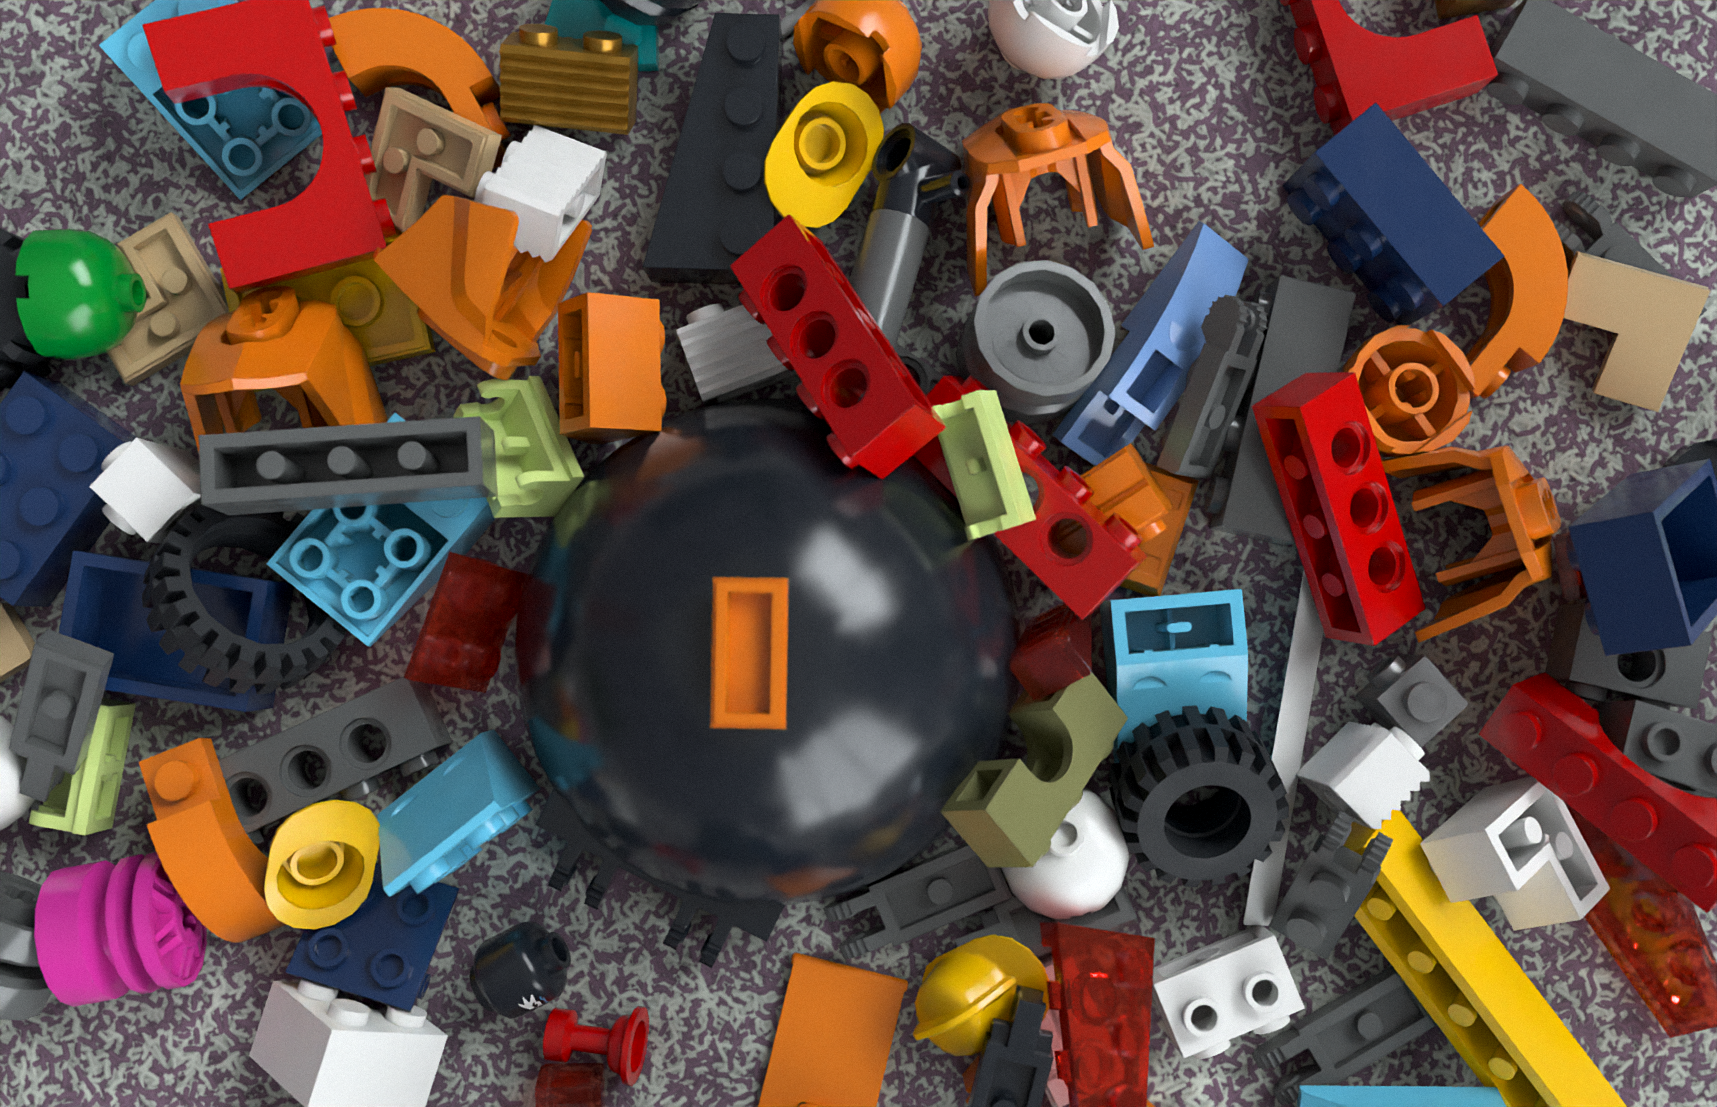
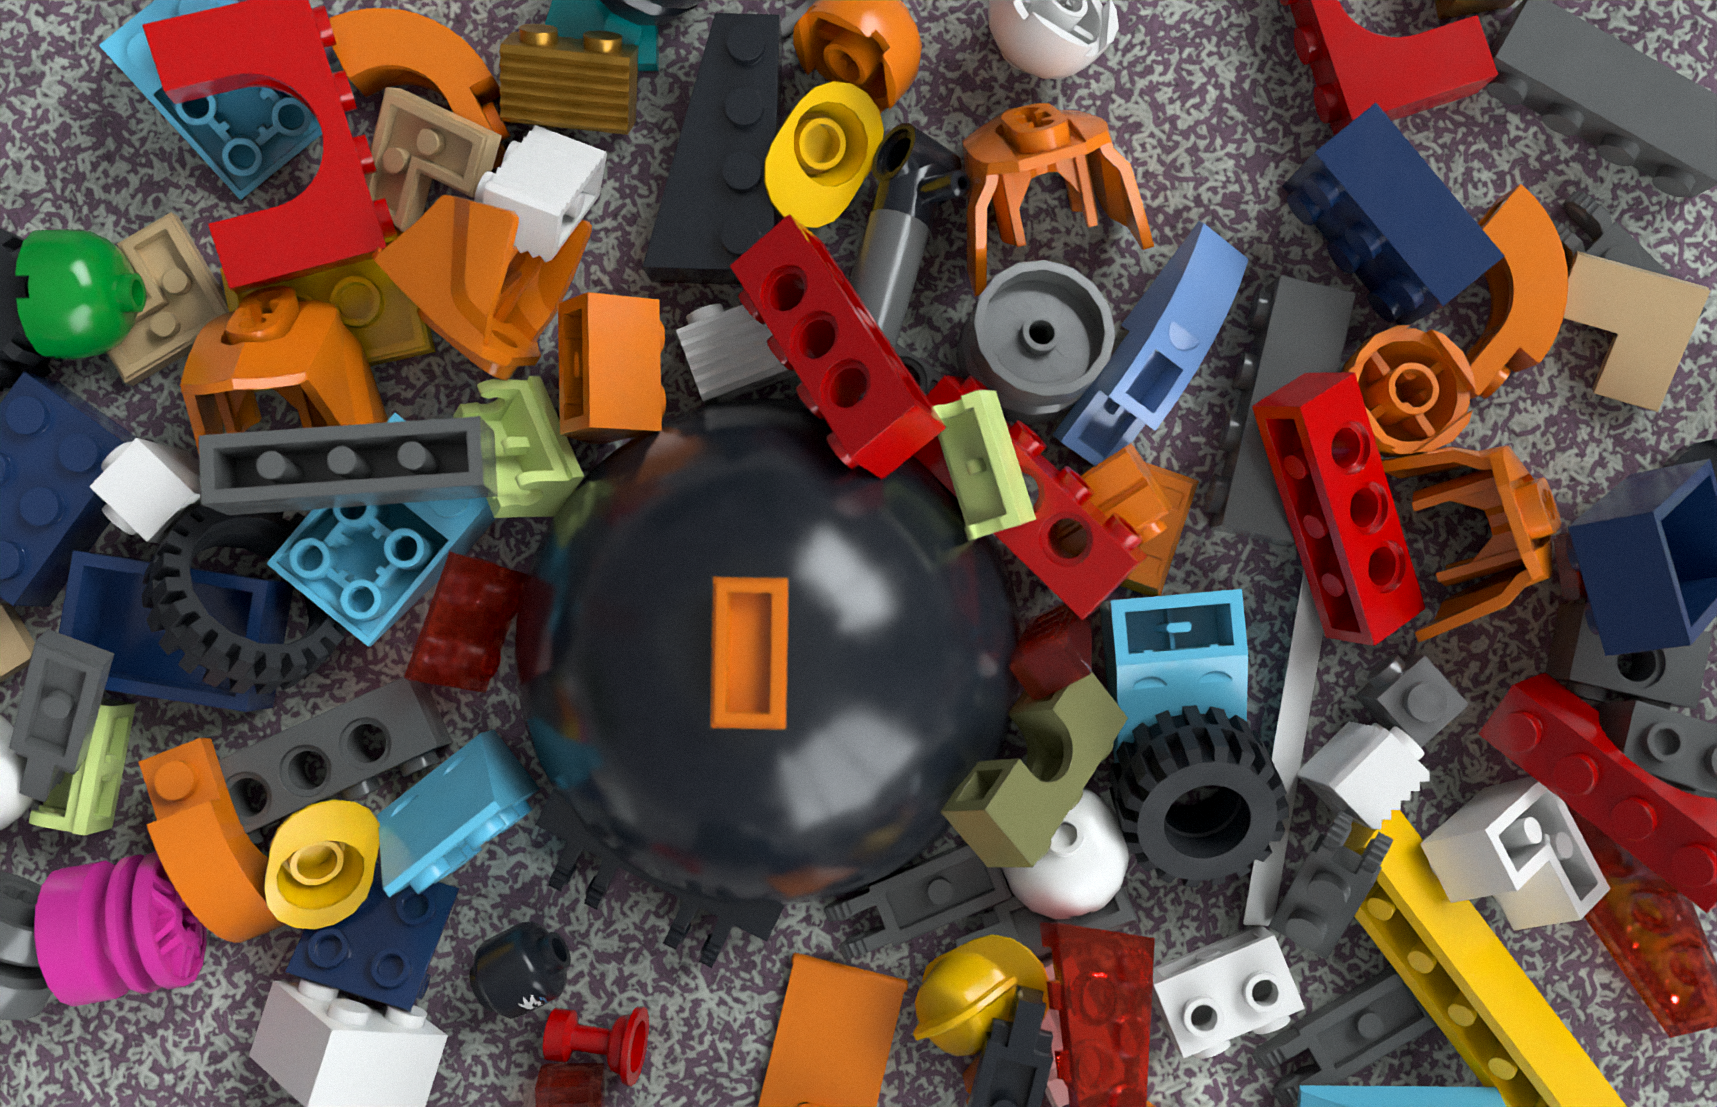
dark grey hinge [1156,295,1269,479] -> none

